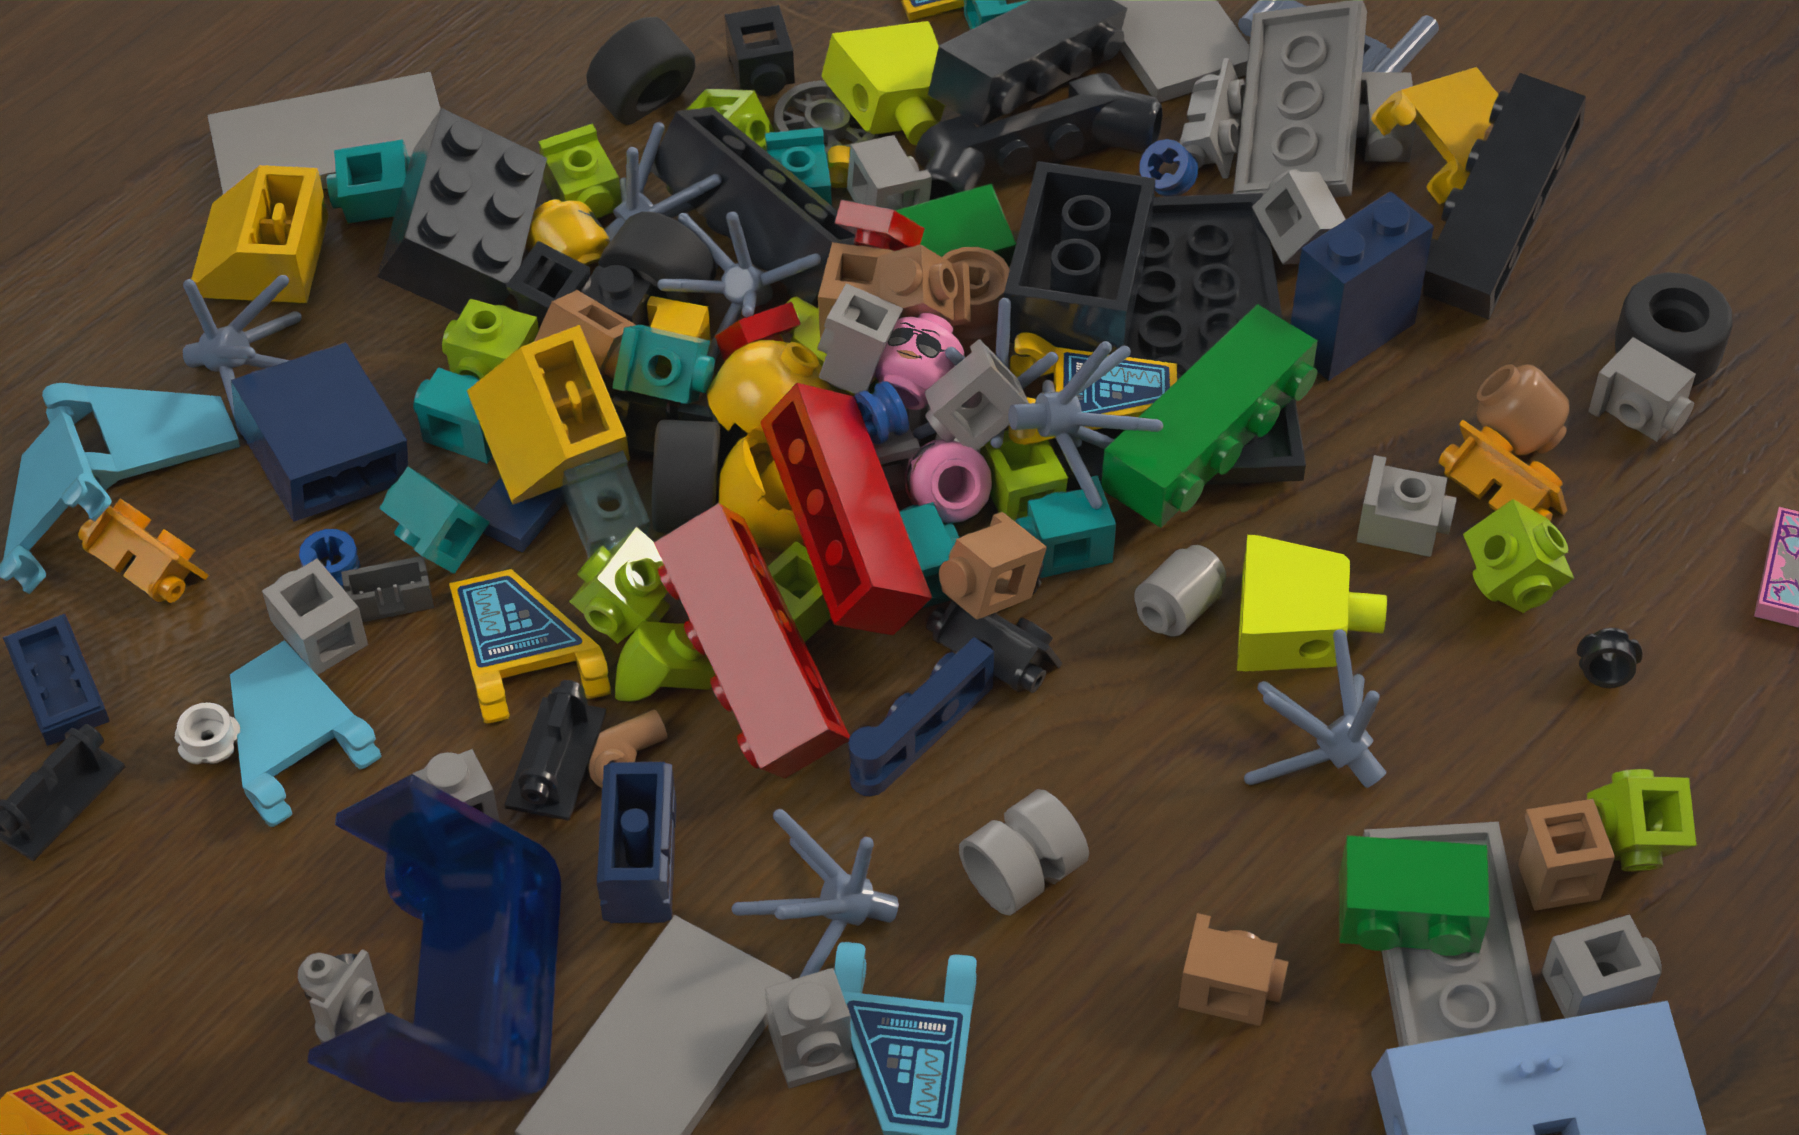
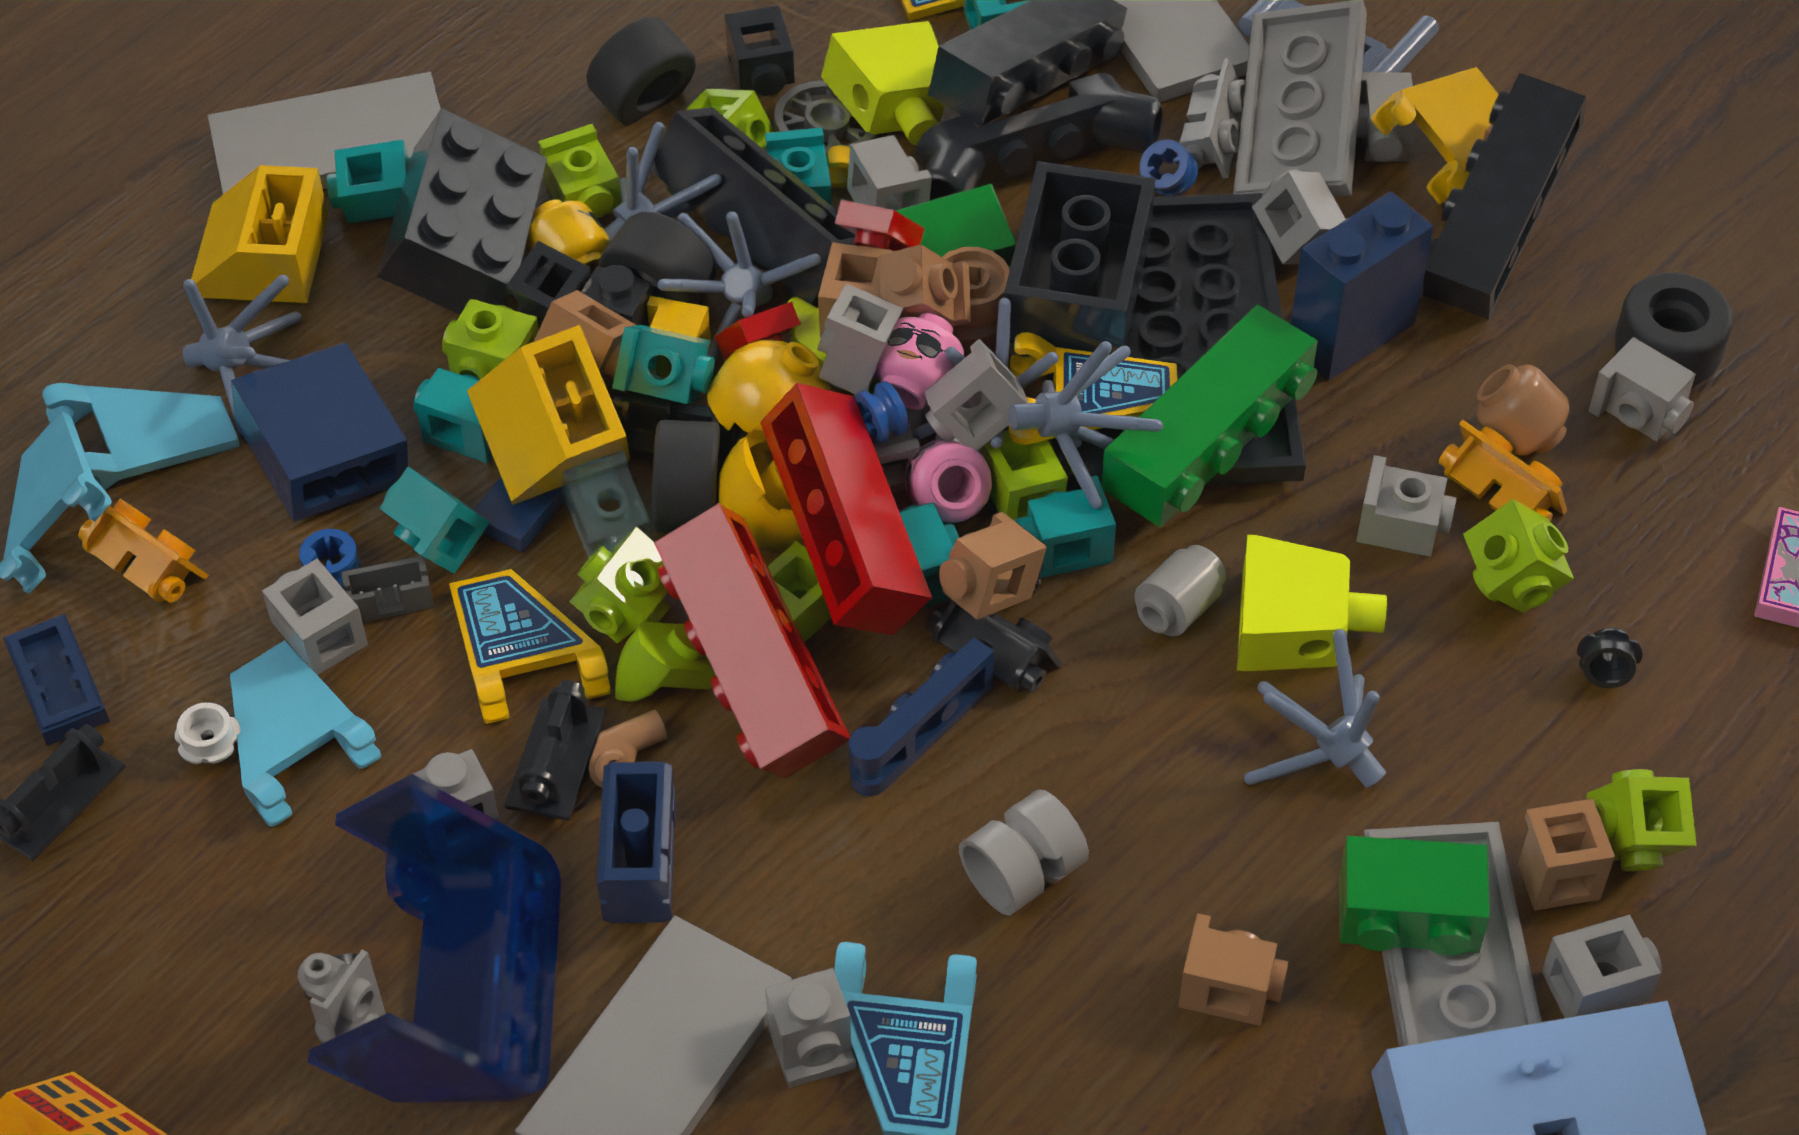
sand blue plant [732,809,899,977] -> none

